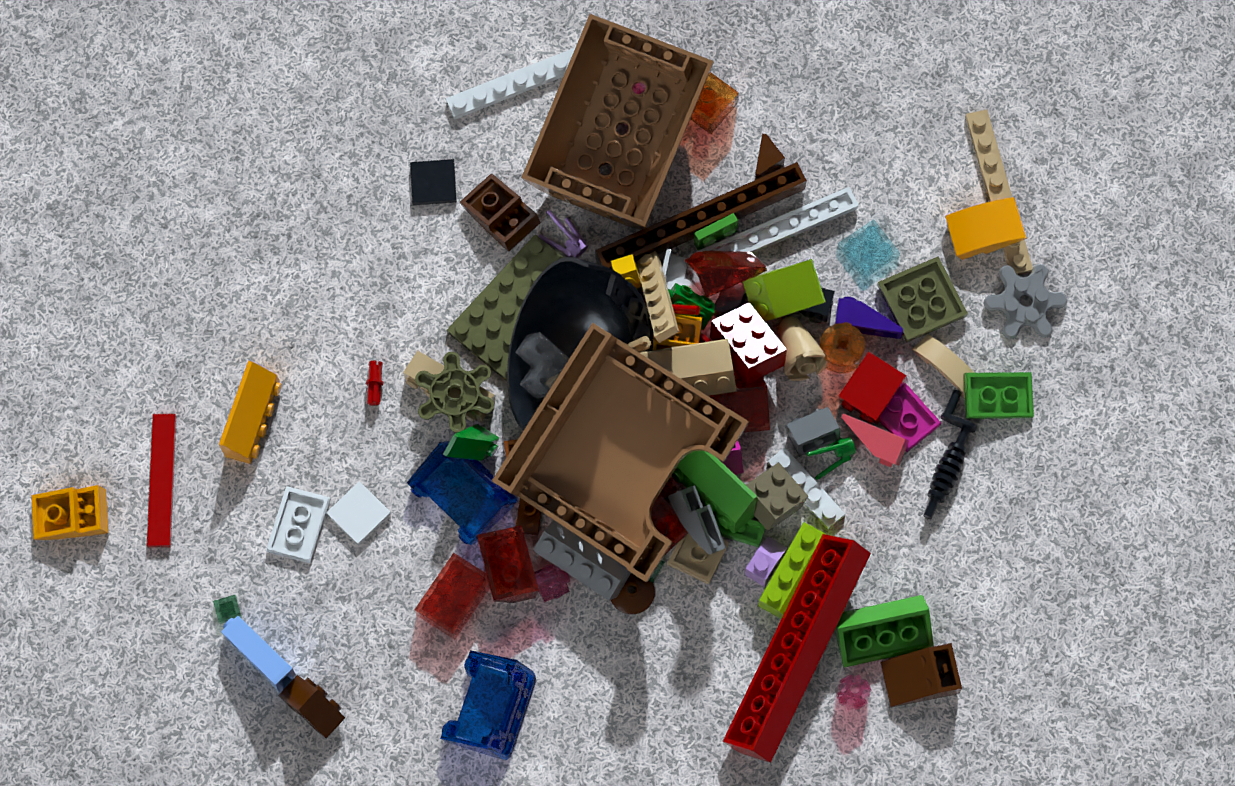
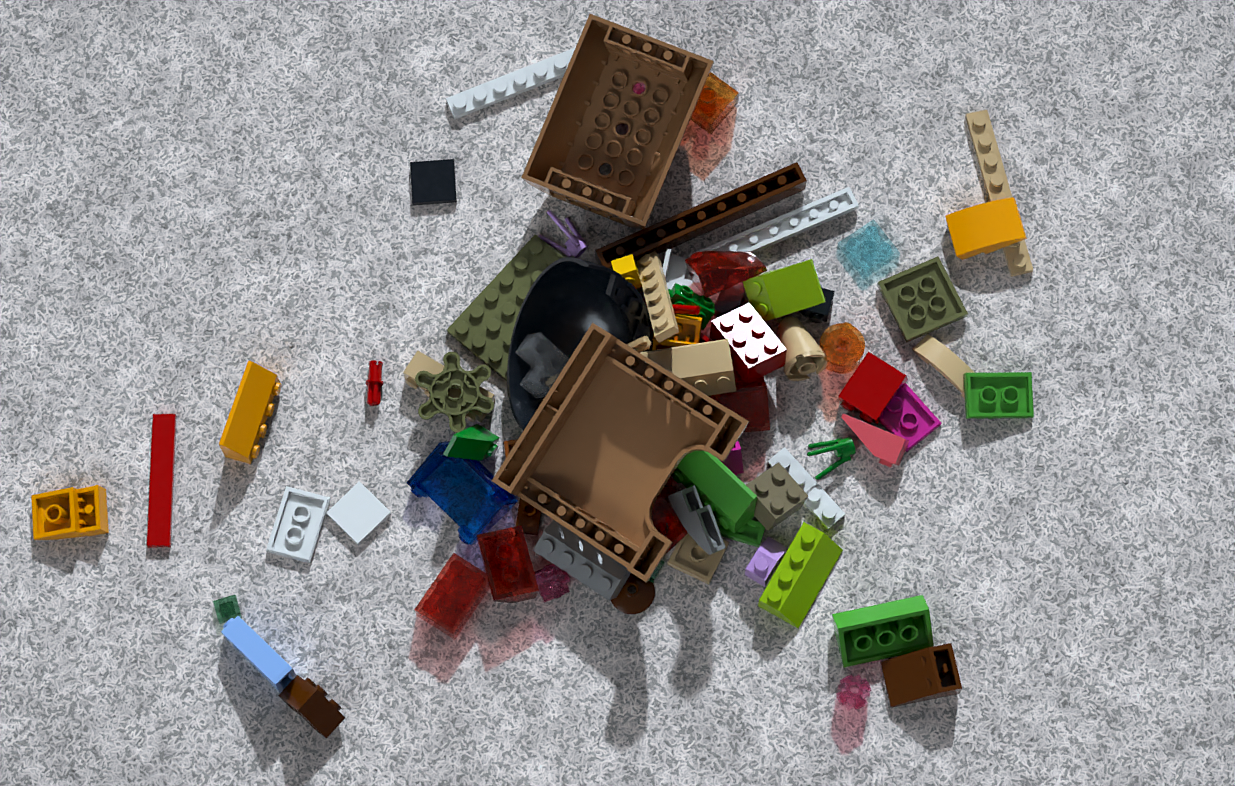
clear blue windscreen [440,650,536,760] -> none
reddish brown slope [460,173,541,252] -> none
bright green plate [694,213,738,251] -> none
red brick [722,534,871,763] -> none
reddish brown slope [755,133,785,180] -> none
brick [787,407,841,457] -> none
dark purple slope [834,297,903,339] -> none
black piece [923,390,977,520] -> none
light grey plate [983,264,1068,339] -> none

